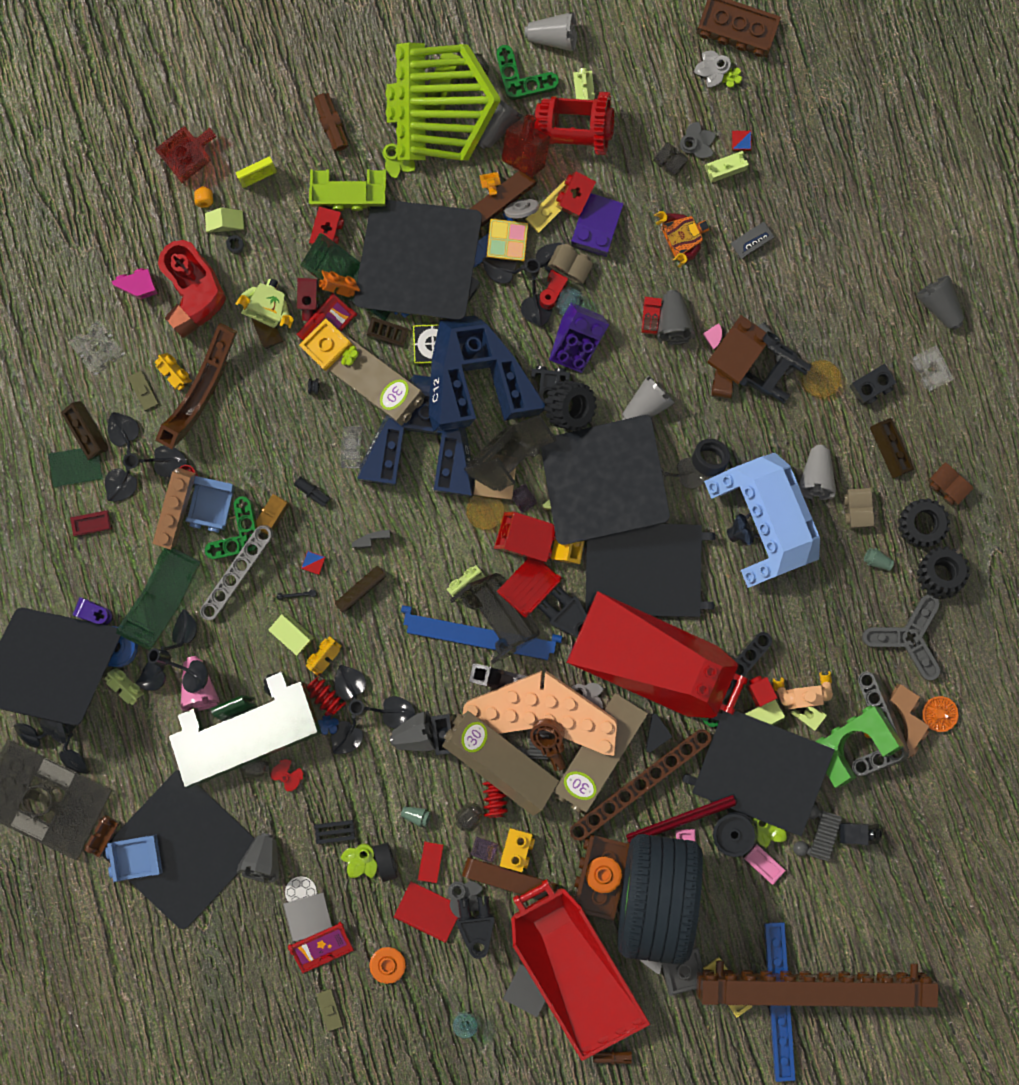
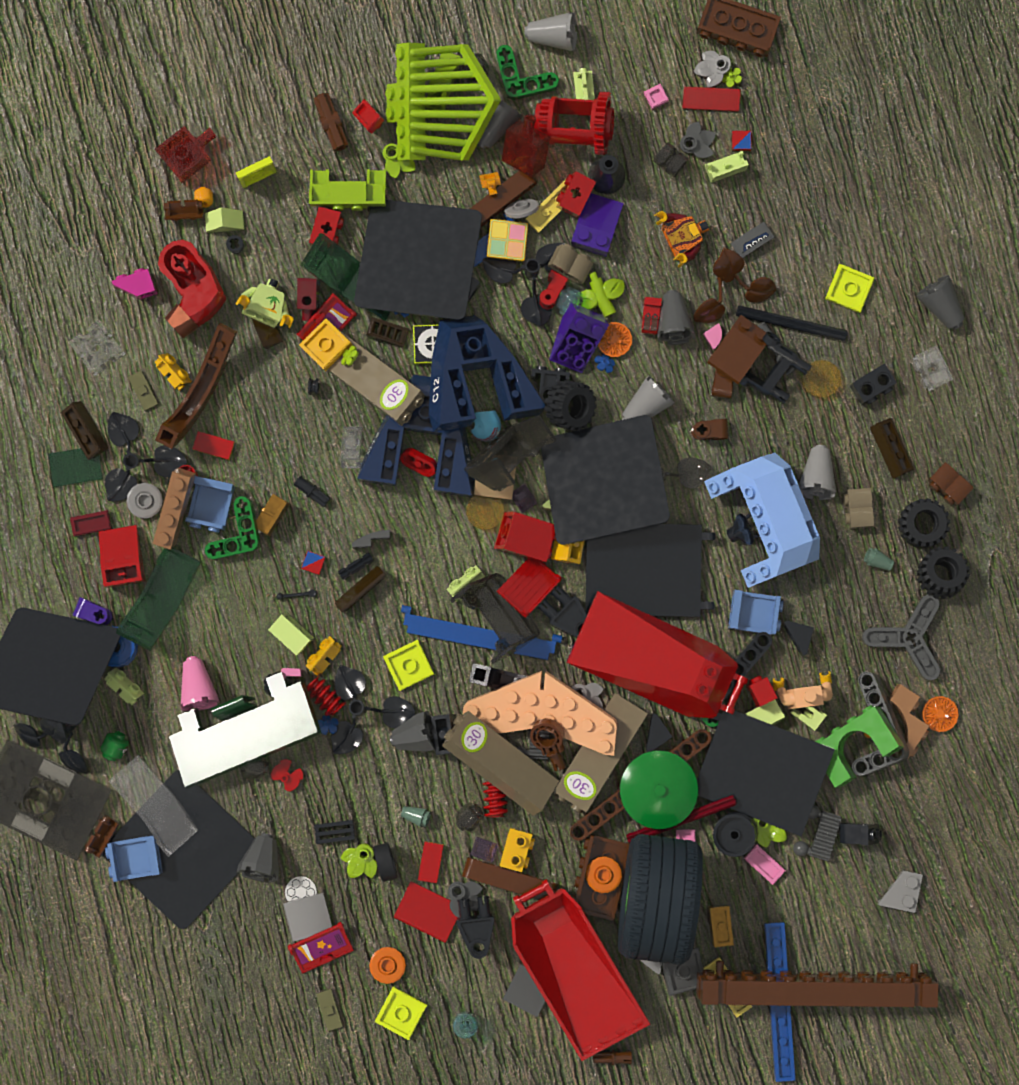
black plant [135,609,208,693] -> none
light grey beam [200,525,273,620] -> none
orange hinge [318,270,360,297] -> none
black tyre [692,439,730,477] -> none
none -> red slope [99,525,146,588]
none -> green head [100,731,129,761]
none -> clear windscreen [109,755,198,857]
none -> light grey wheel [126,483,163,519]
none -> reddish brown hinge [164,199,204,221]
none -> red tile [192,431,235,461]
none -> bright pink tile [281,668,303,677]
none -> black axle [338,553,374,580]
none -> red tile [352,99,384,134]
none -> neon yellow tile [375,986,427,1040]
none -> neon yellow tile [383,640,434,691]
none -> red plate [400,448,437,477]
none -> medium azure helmet [470,411,501,442]
none -> lime plant [575,272,625,318]
none -> black cone [588,155,625,195]
none -> blue plant [594,354,615,373]
none -> orange wheel [598,322,632,358]
none -> green dish [620,750,698,829]
none -> bright pink tile [643,84,669,110]
none -> red slope [682,87,741,112]
none -> reddish brown piece [691,419,729,440]
none -> reddish brown plant [693,247,777,323]
none -> pearl gold panel [708,905,734,947]
none -> medium blue panel [728,590,783,635]
none -> black axle [736,306,848,341]
none -> black slope [782,620,814,656]
none -> neon yellow tile [825,264,875,314]
none -> light grey wing [877,870,923,913]

